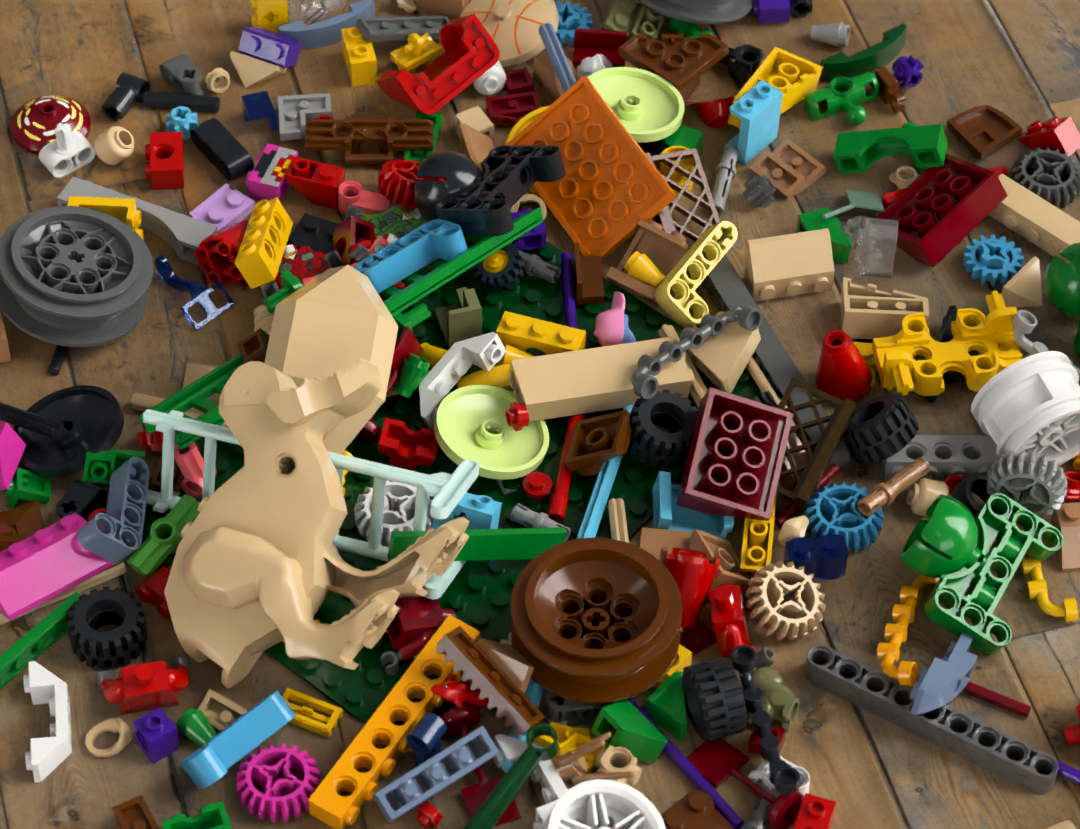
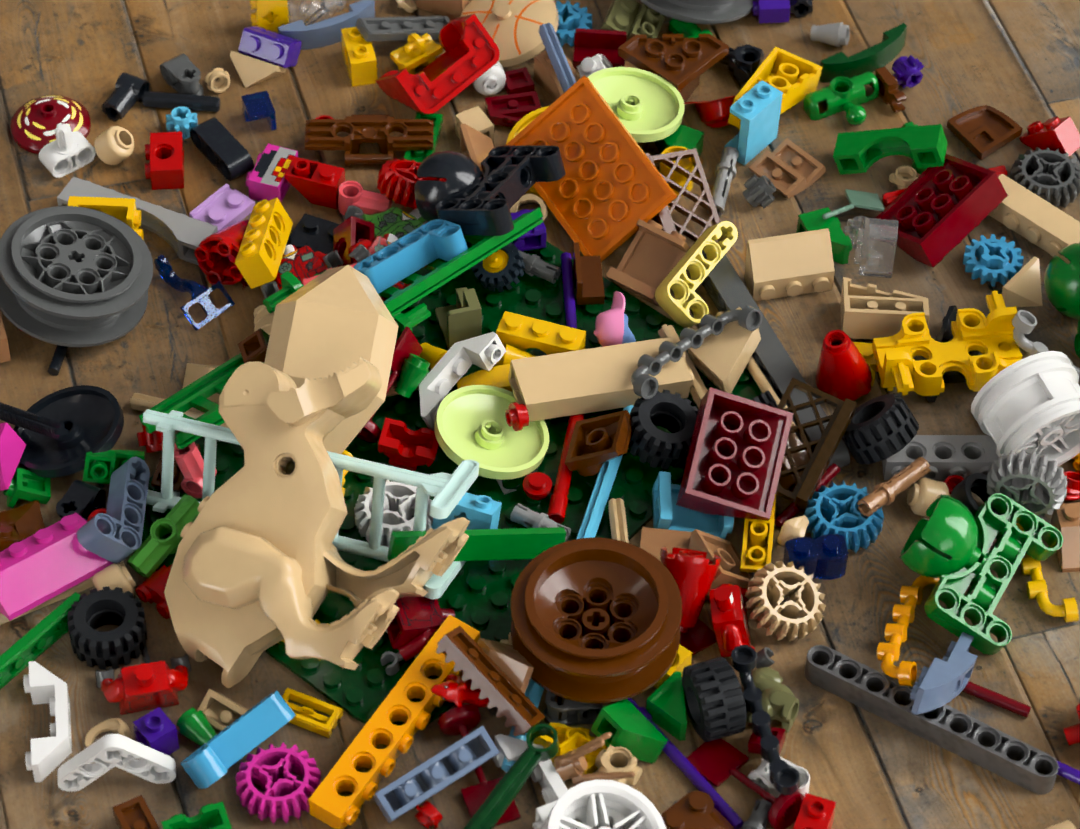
light grey plate [277,93,332,141] -> none
dark blue piece [406,712,447,767] -> none
yellow cone [624,251,666,289] -> none
none -> white beam [57,734,176,792]
none -> tan head [90,564,137,596]

